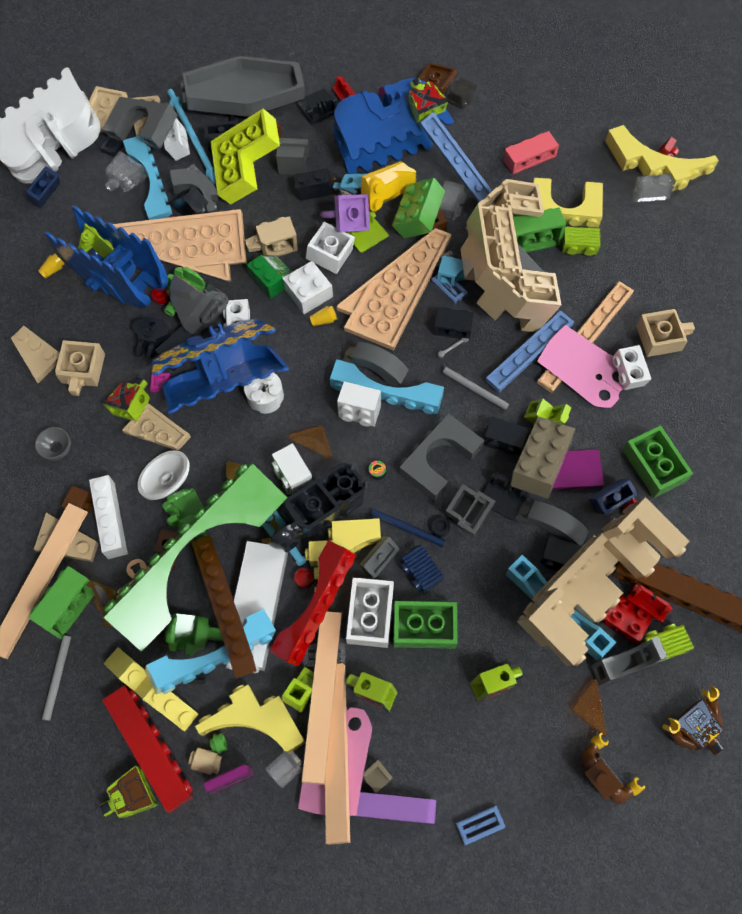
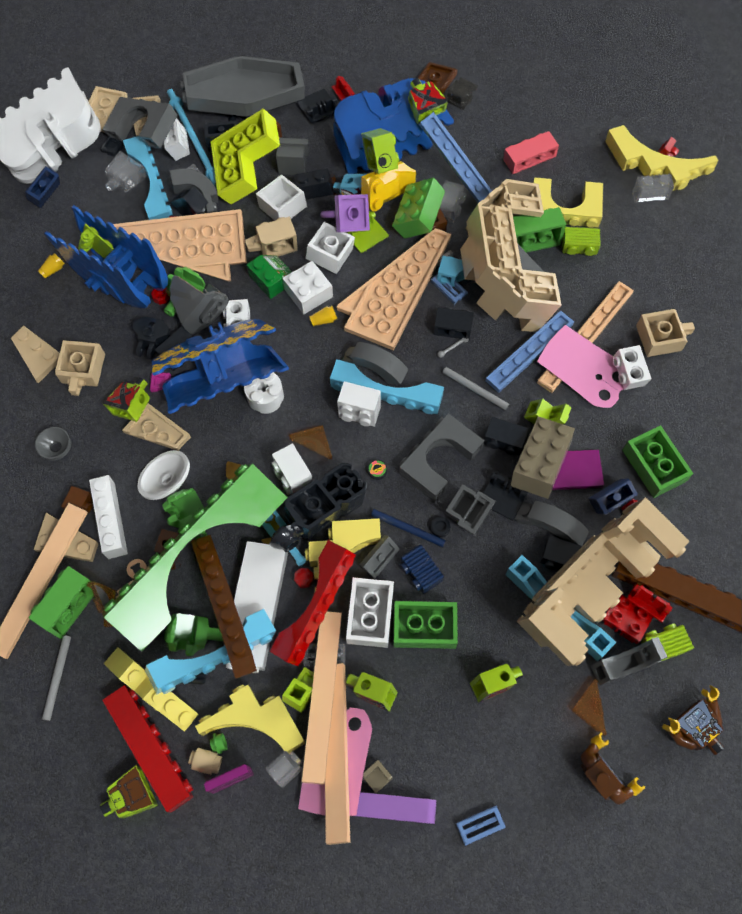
none -> white piece [256,175,307,221]
none -> lime brick [361,128,399,174]

